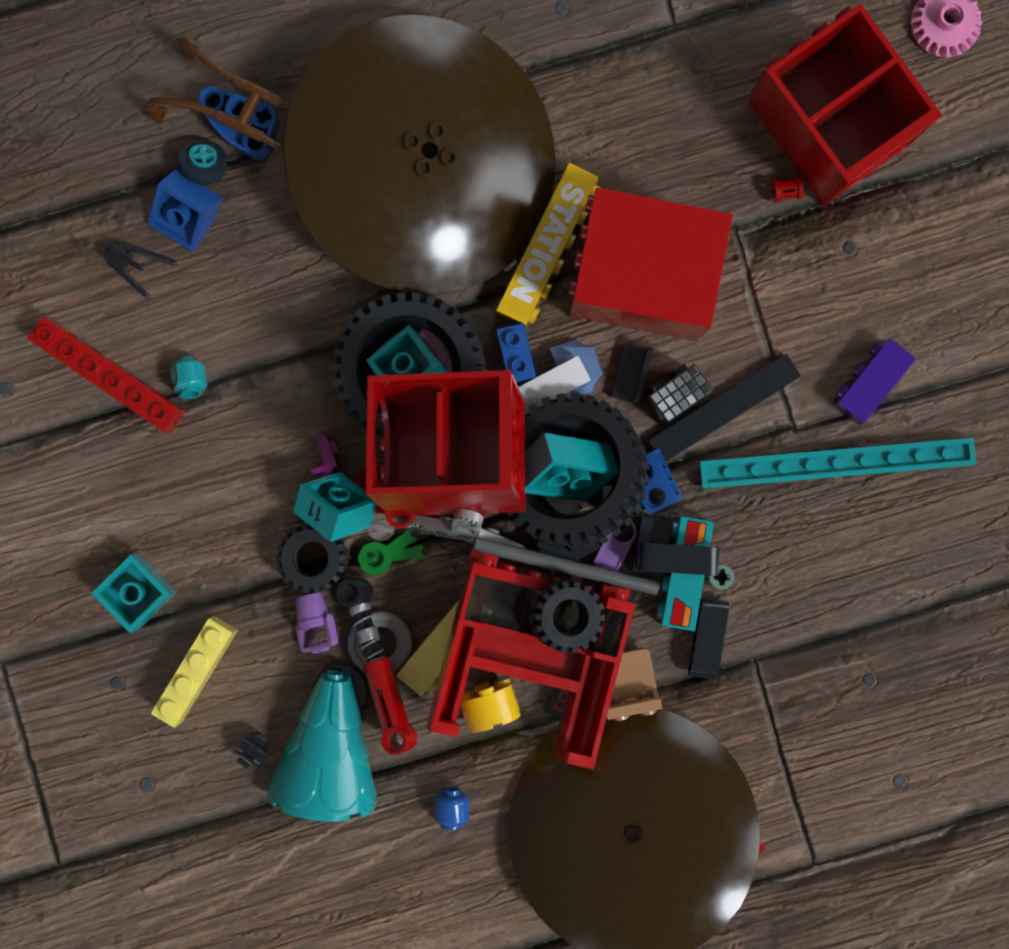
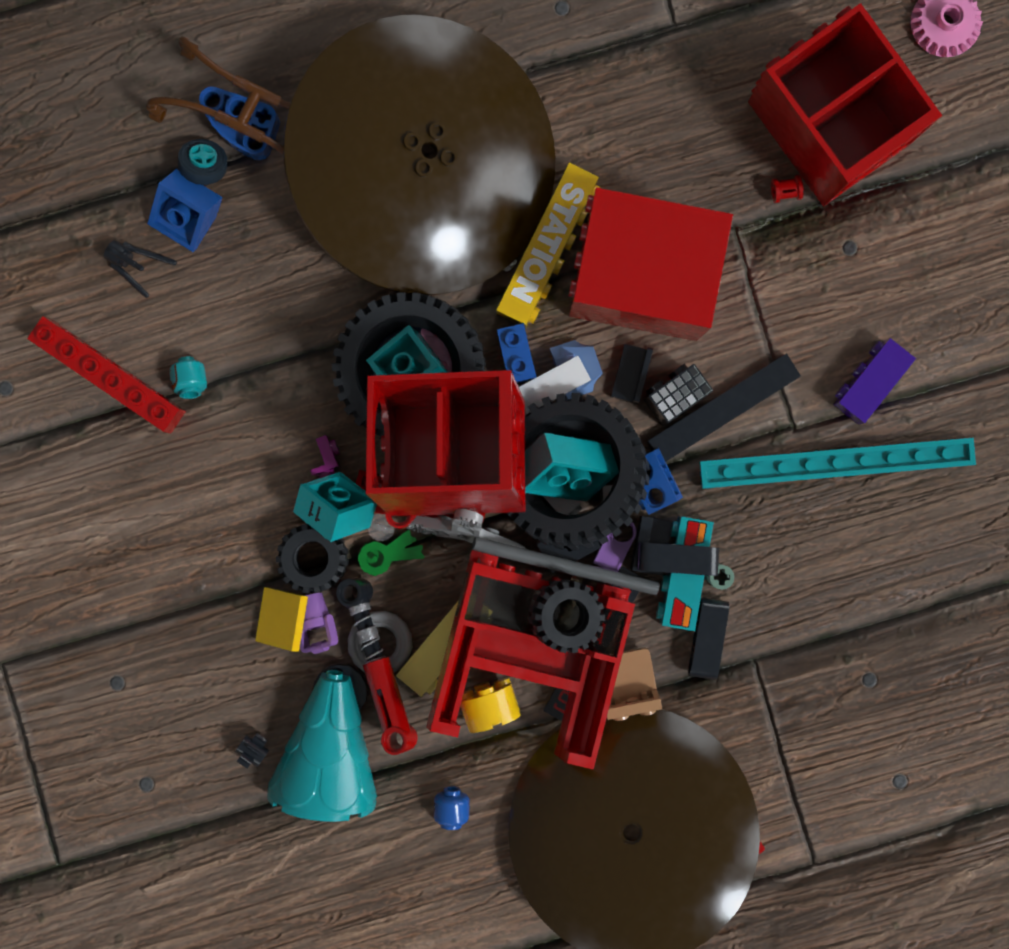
teal brick [91,553,177,633] -> none
light yellow brick [151,616,238,728] -> none
none -> yellow tile [255,587,308,652]

